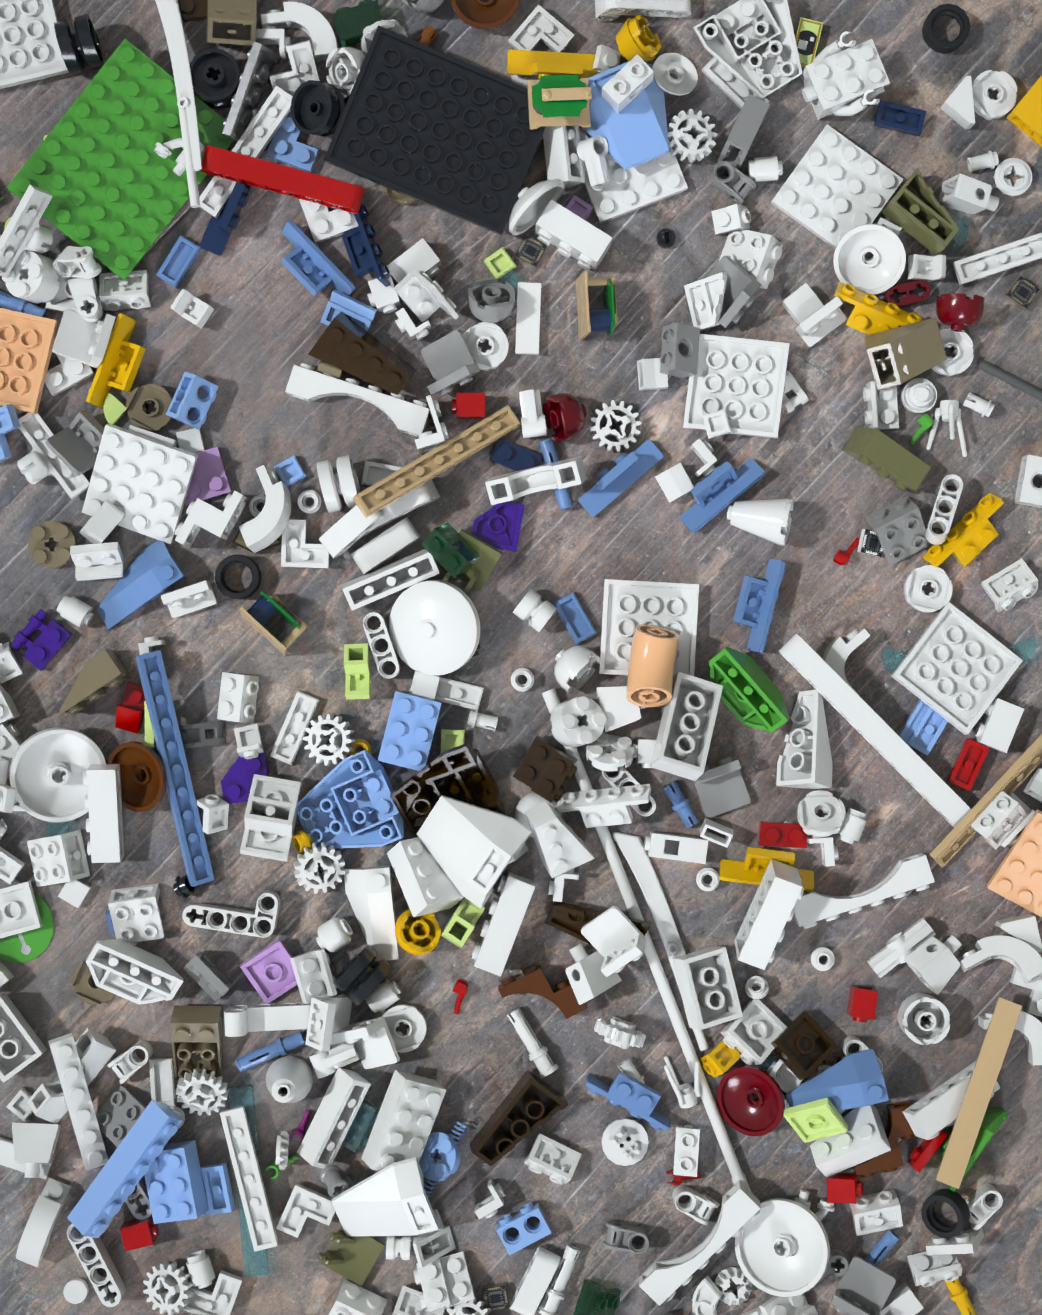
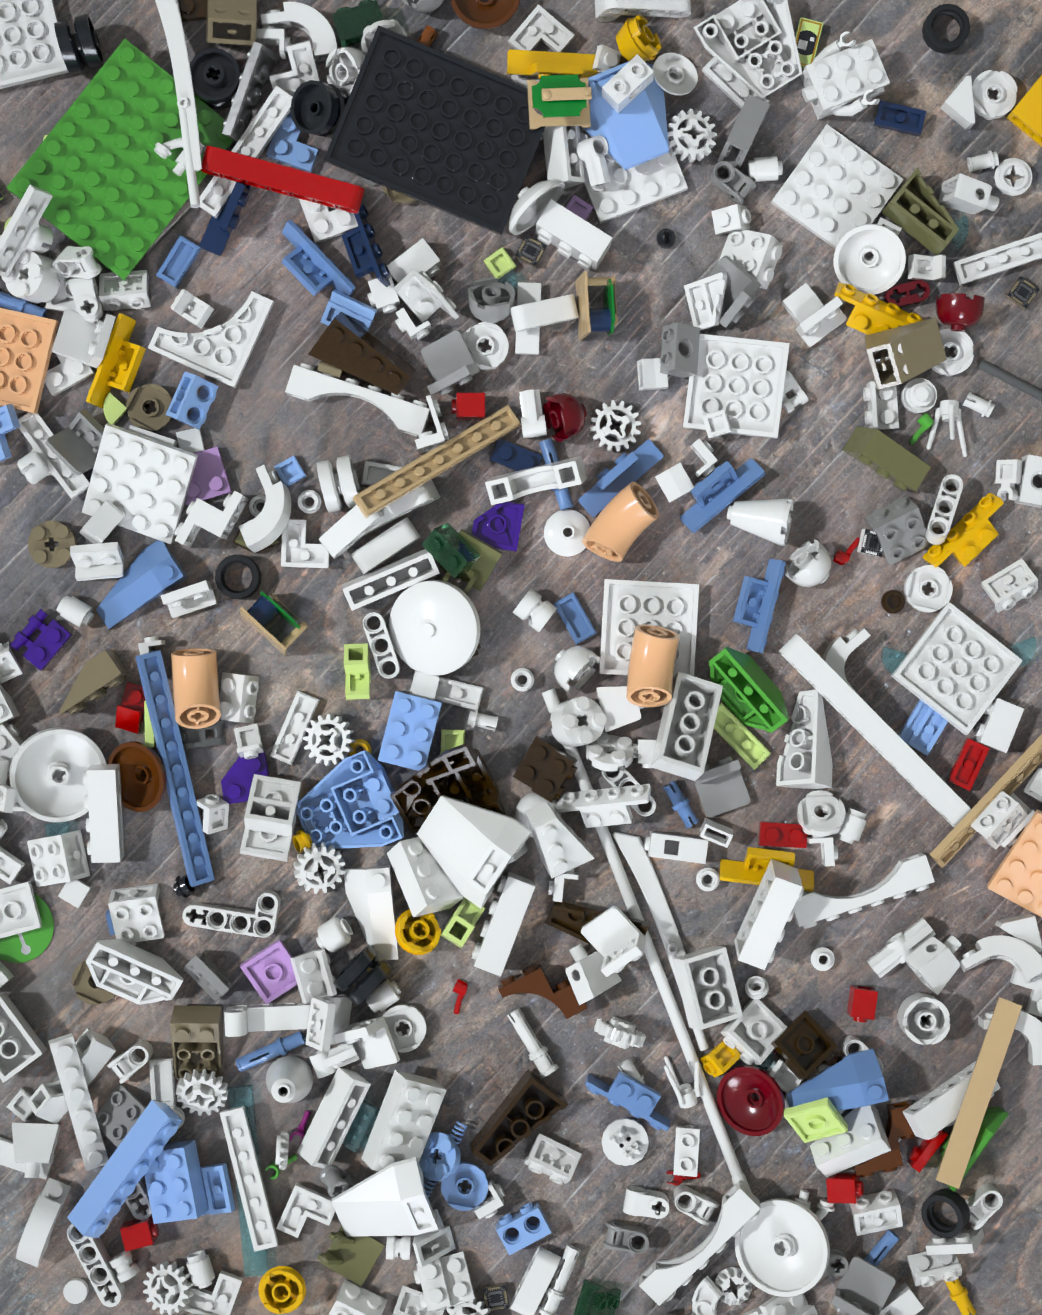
none -> white wheel [108,1250,140,1283]
none -> white plate [148,291,274,388]
none -> light nougat brick [171,648,221,729]
none -> yellow cone [258,1266,306,1314]
none -> light blue plate [441,1161,488,1211]
none -> white beam [510,294,579,332]
none -> white dish [544,509,590,557]
none -> light nougat brick [582,481,659,562]
none -> white piece [623,1186,669,1219]
none -> yellowish green tile [714,703,771,770]
none -> white cylinder [784,540,831,587]
none -> dark brown plate [881,590,905,614]
none -> white plate [995,459,1022,501]

